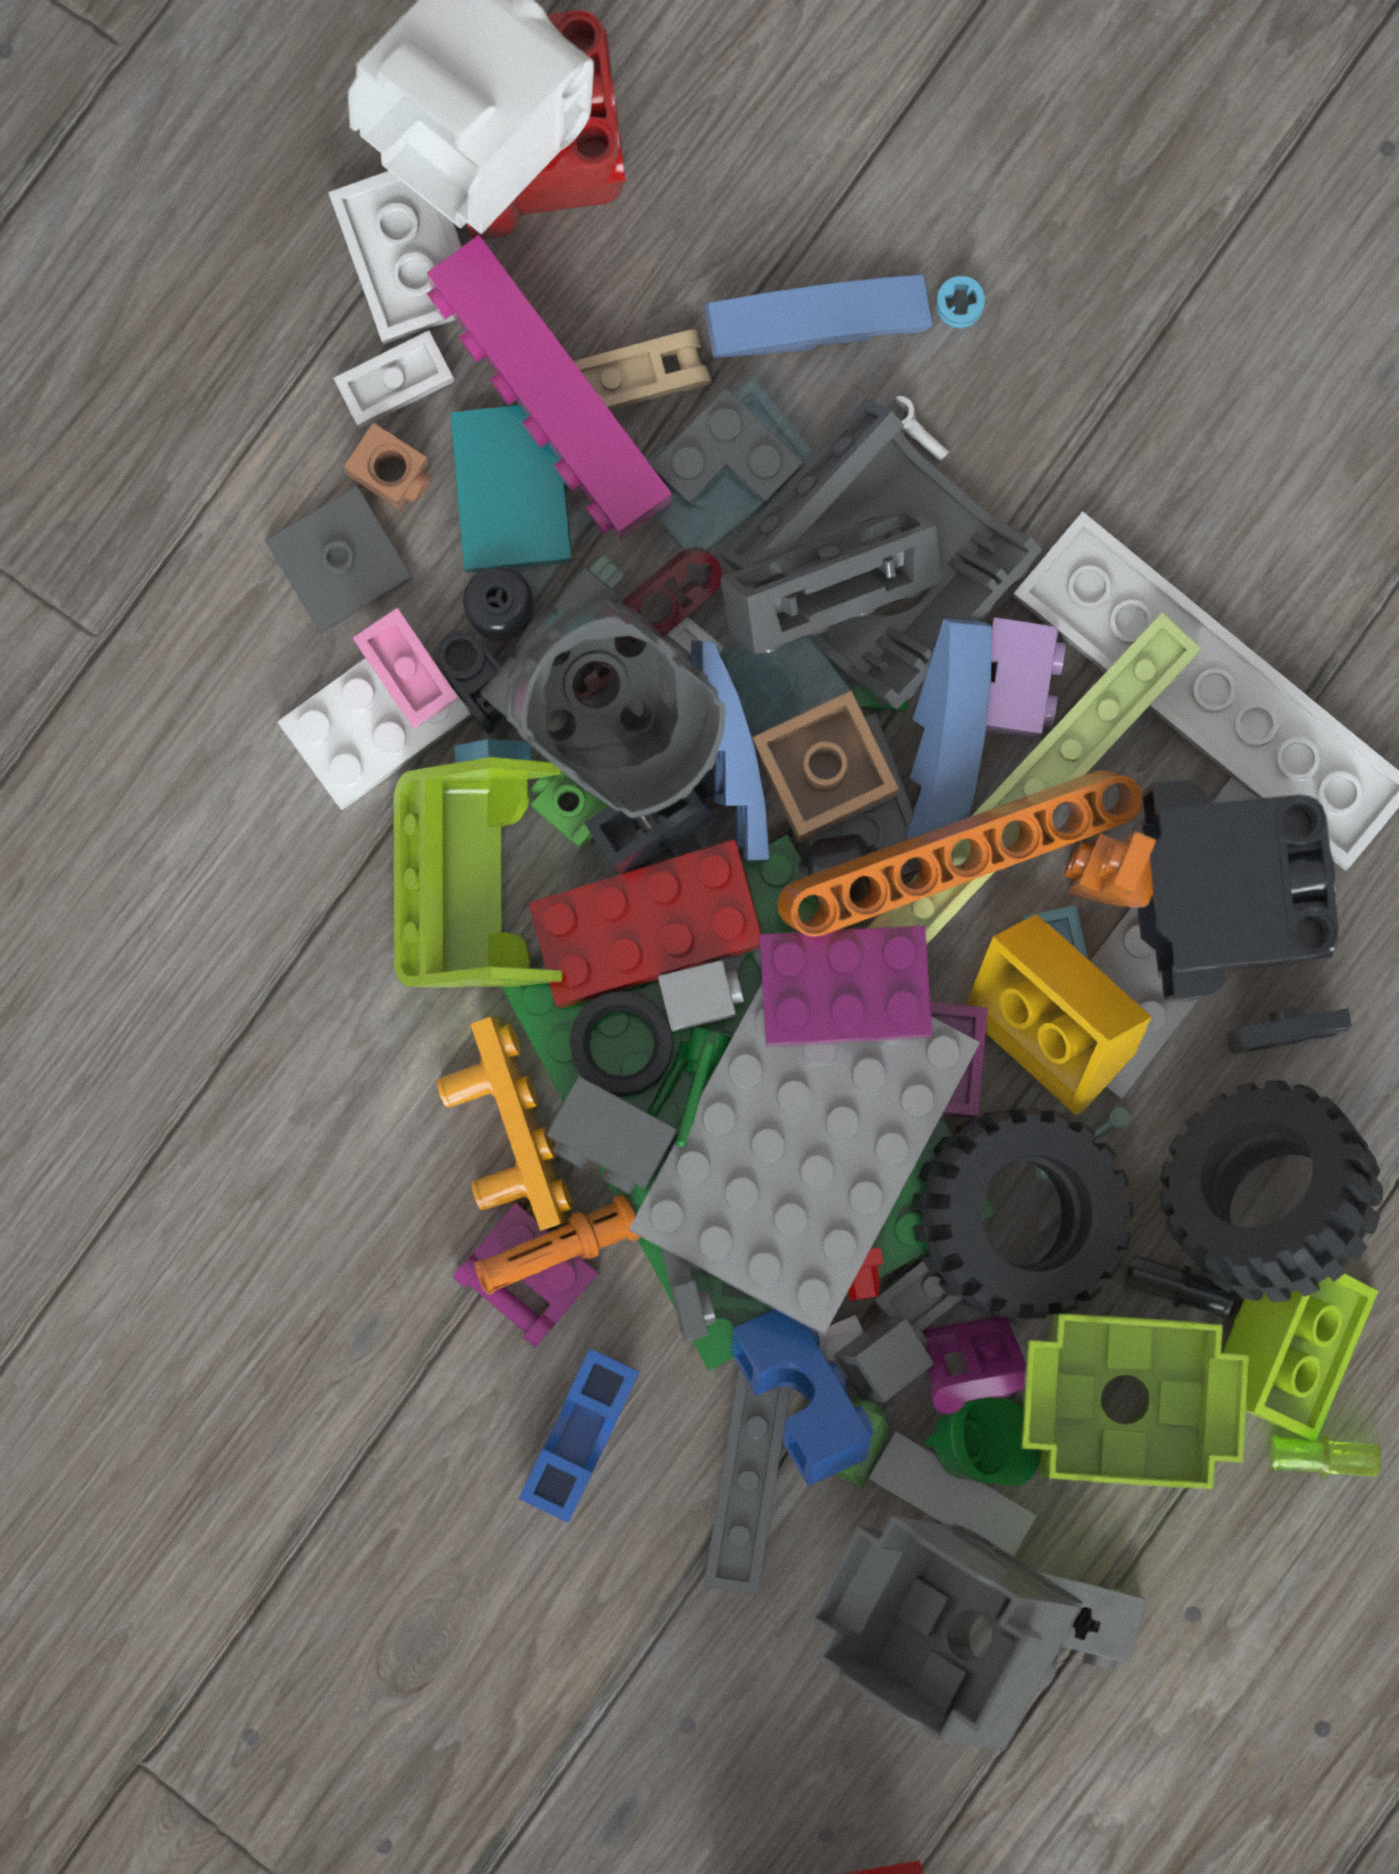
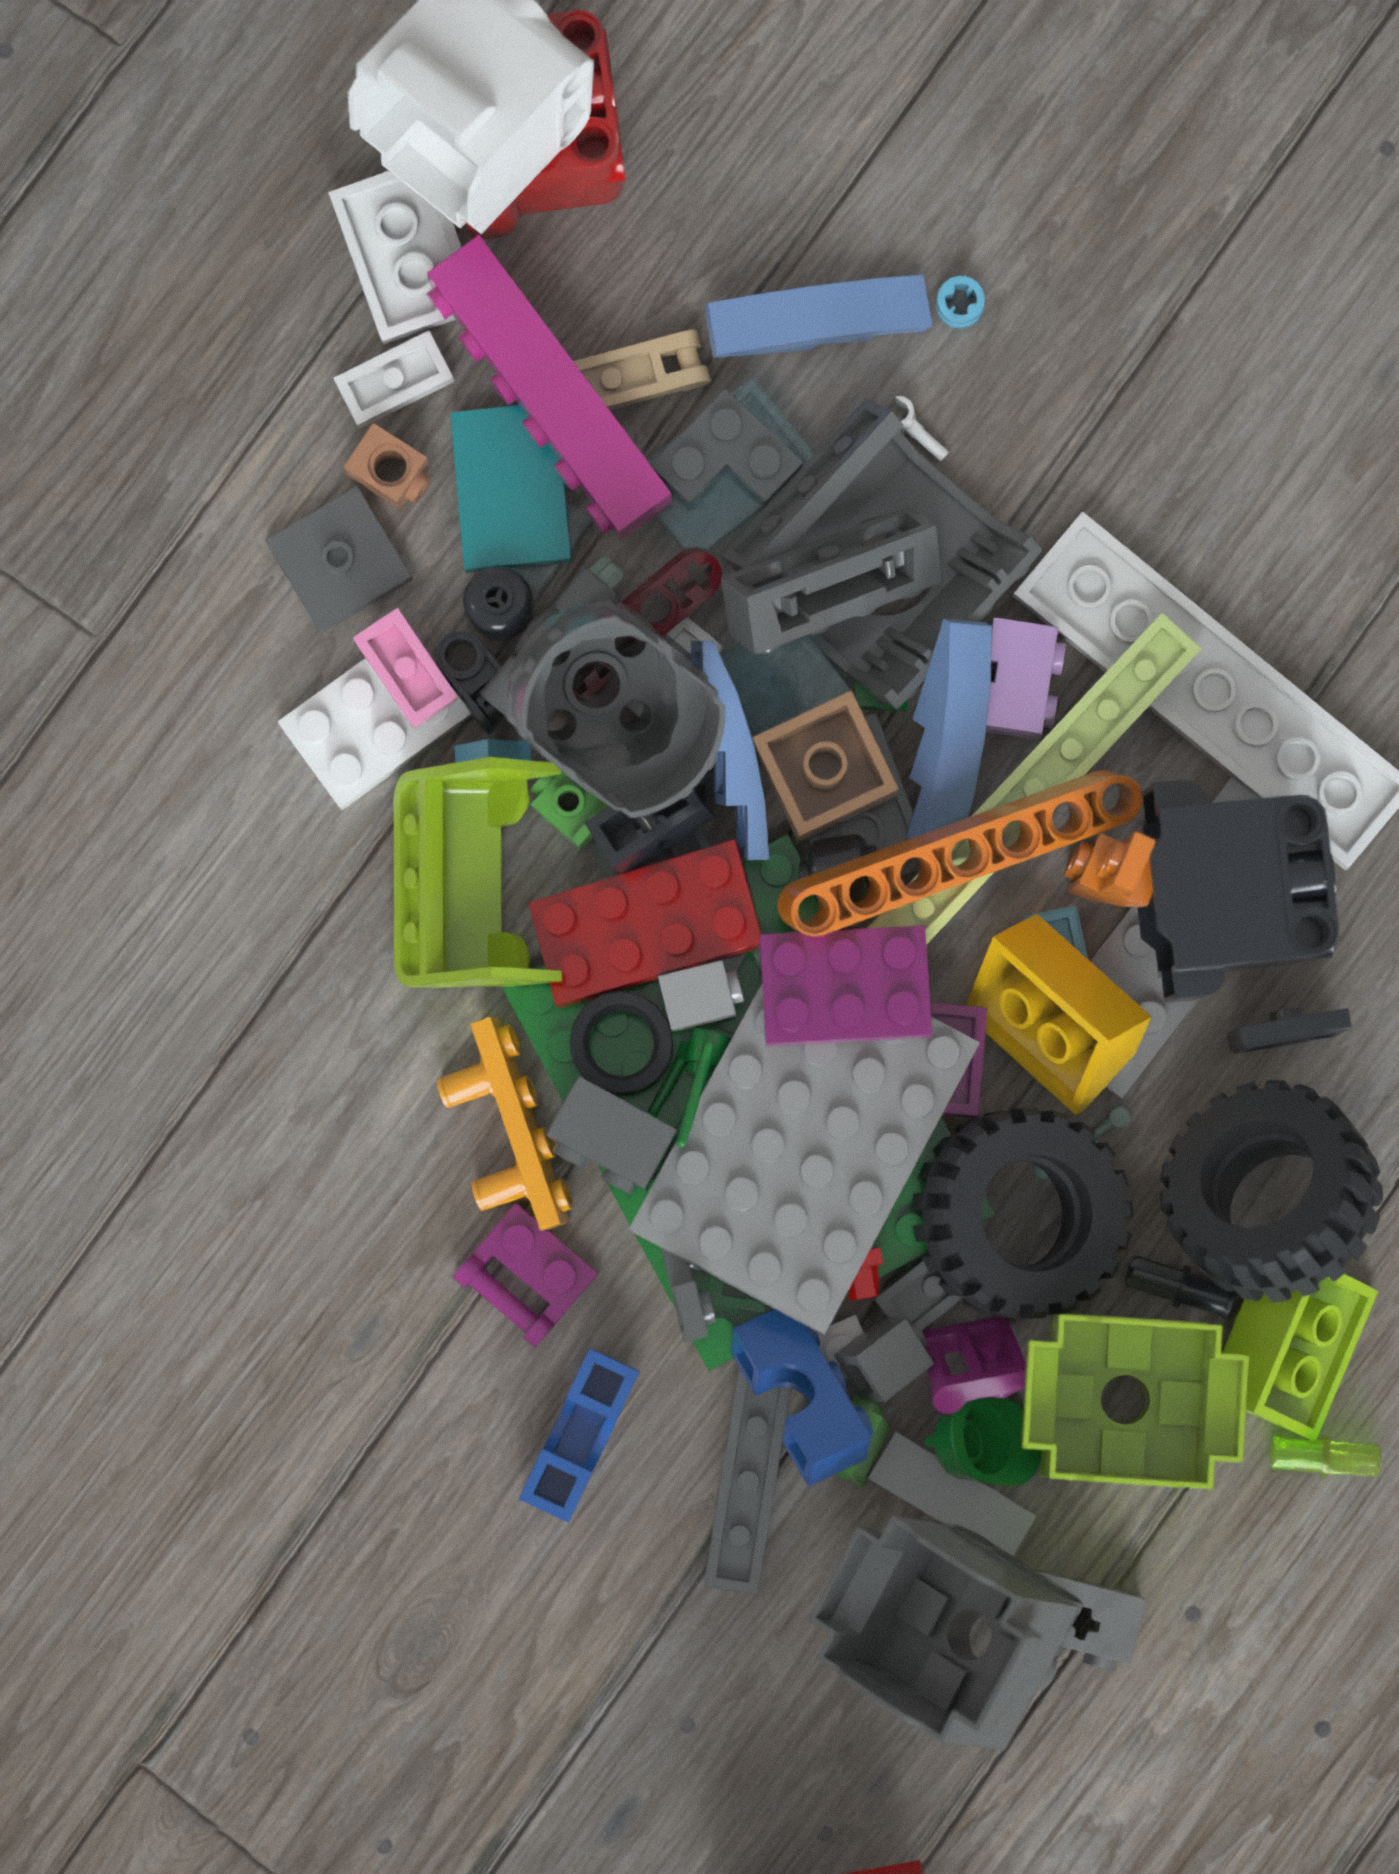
orange pin [474,1194,640,1295] -> none

